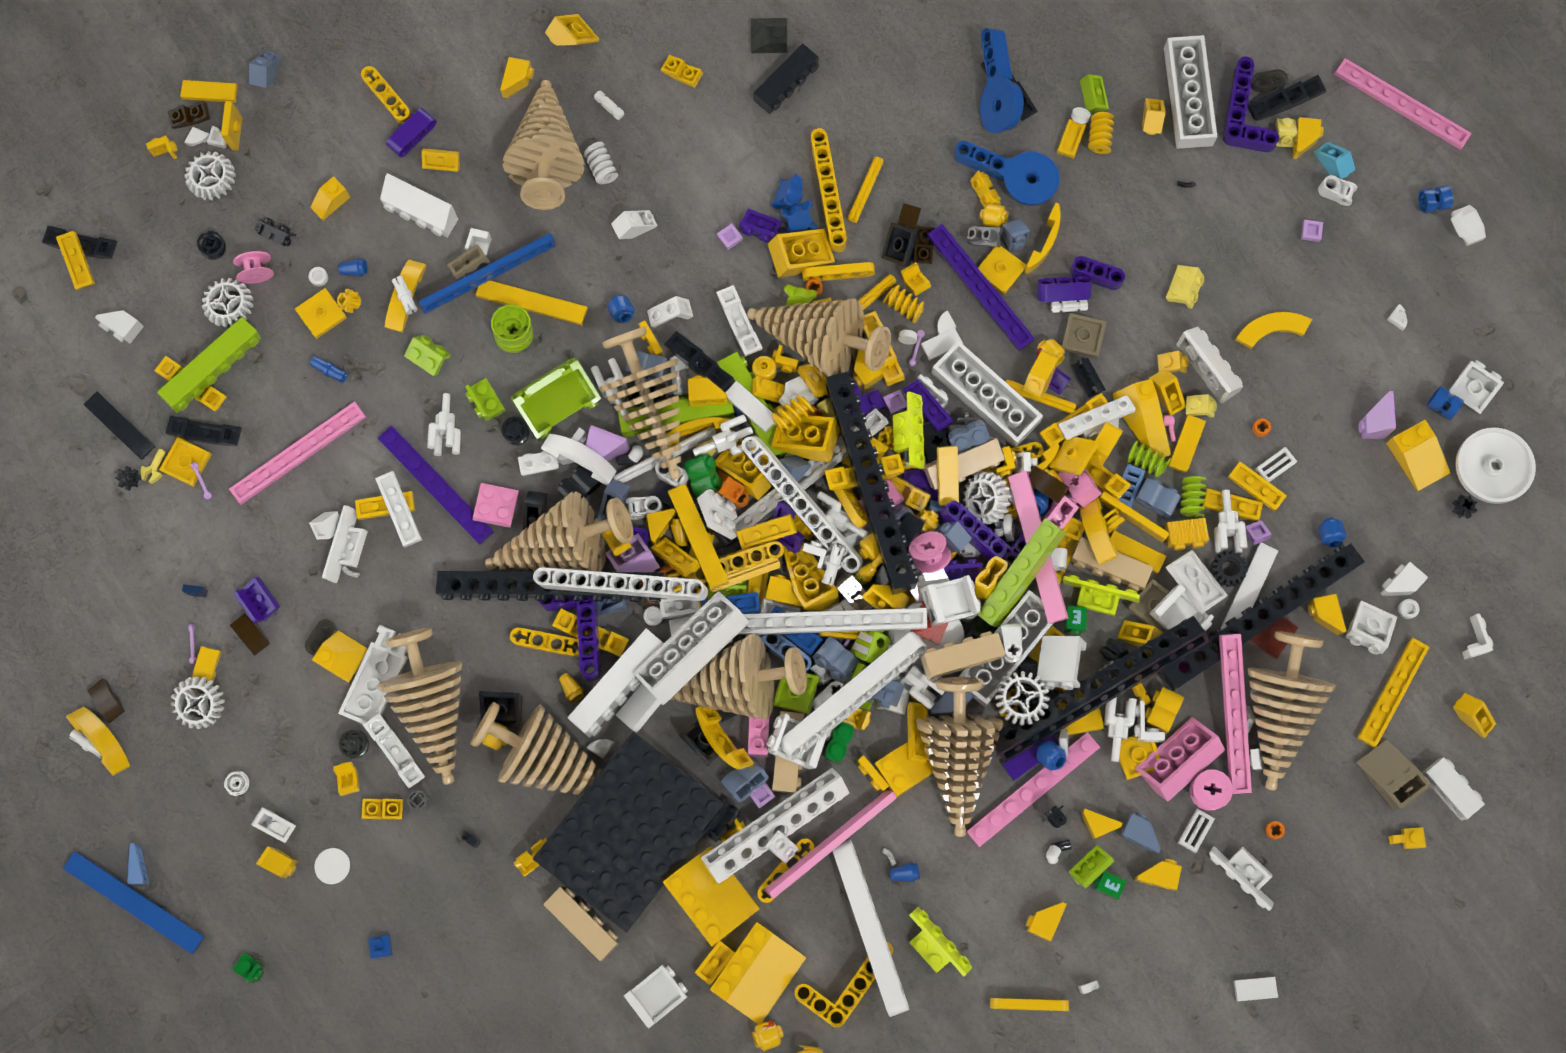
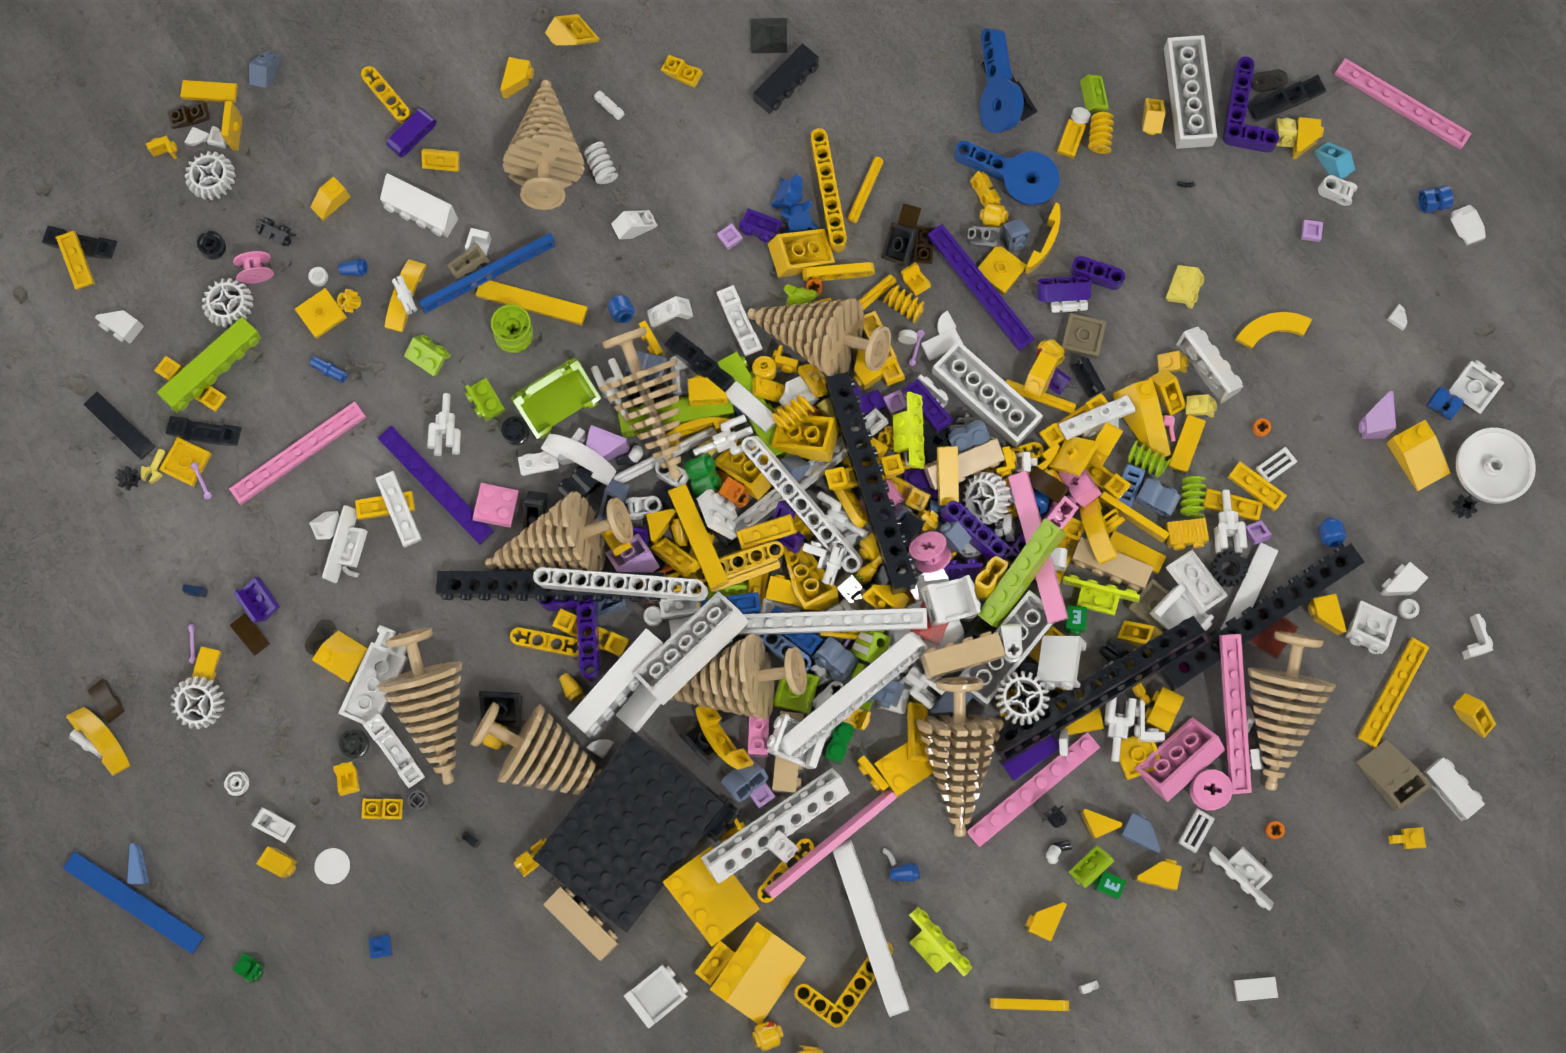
blue head [1037,741,1066,771] -> none

